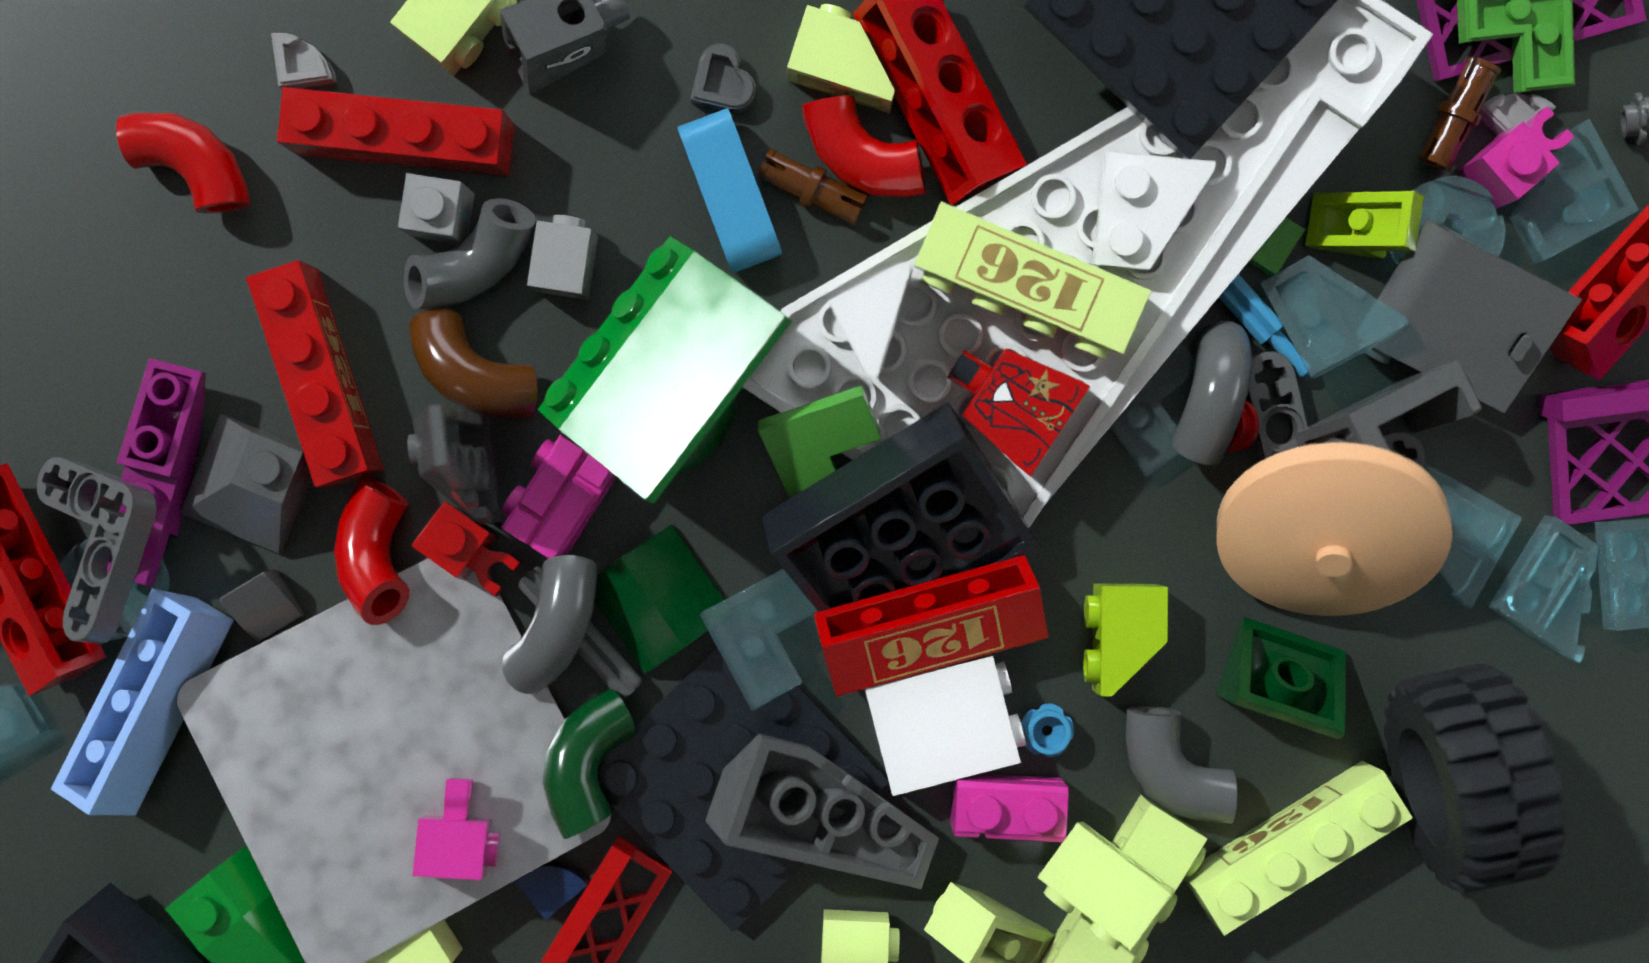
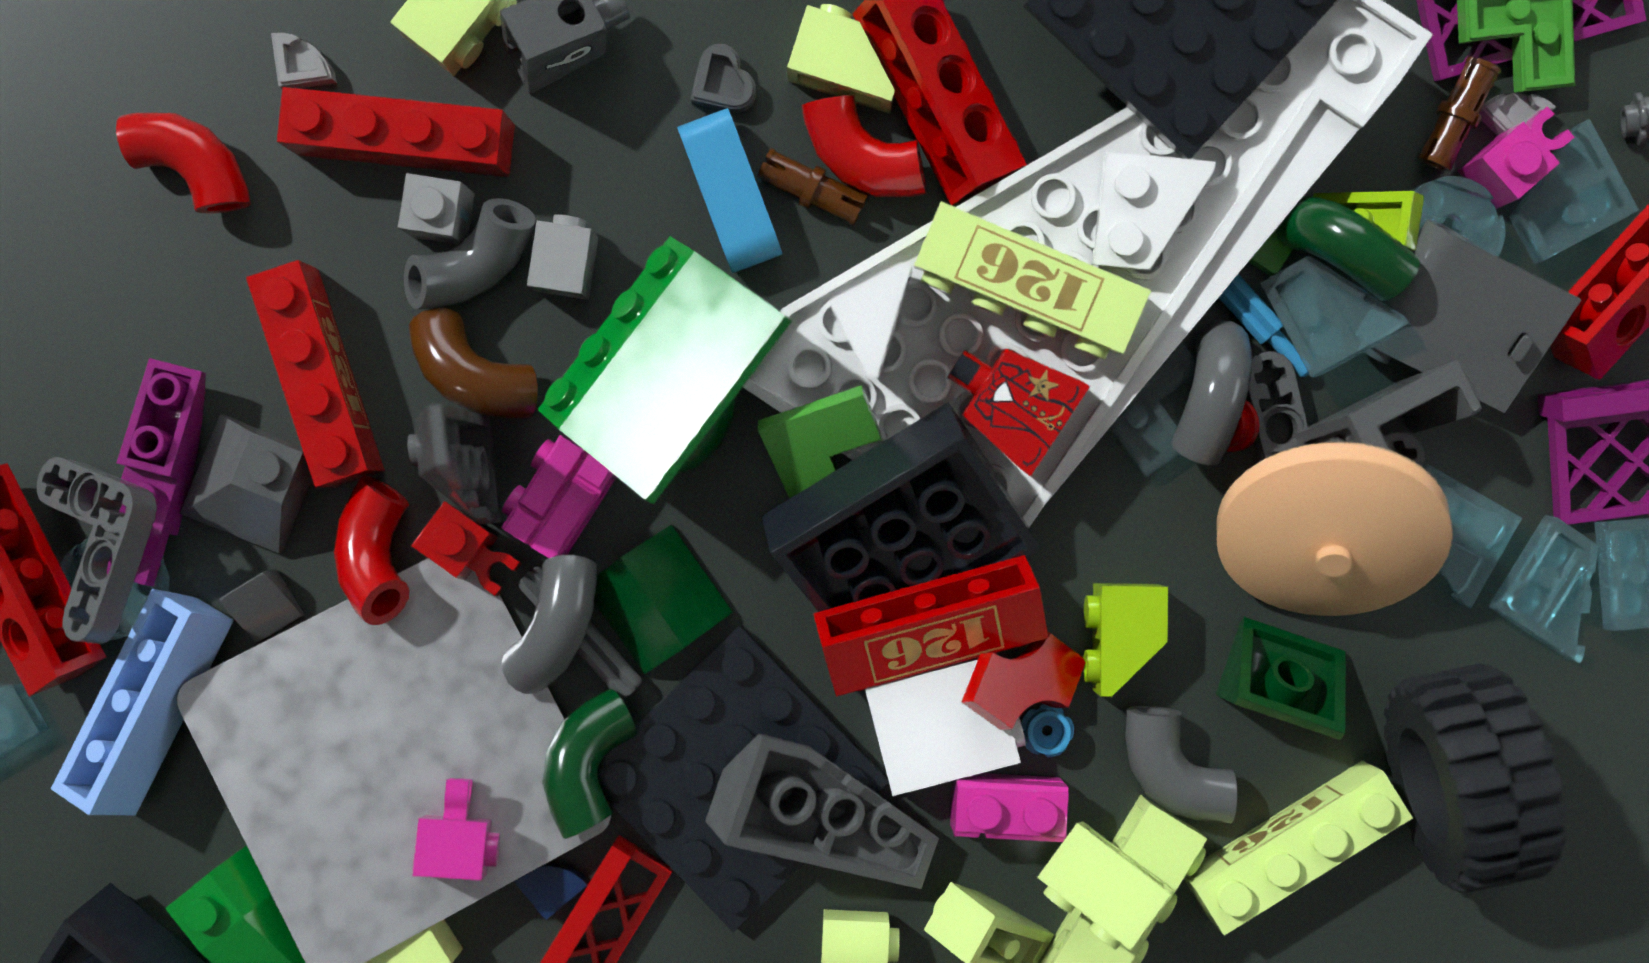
clear light blue tile [700,569,818,711] -> none
none -> red tile [961,633,1086,730]
none -> dark green cylinder [1275,196,1420,301]

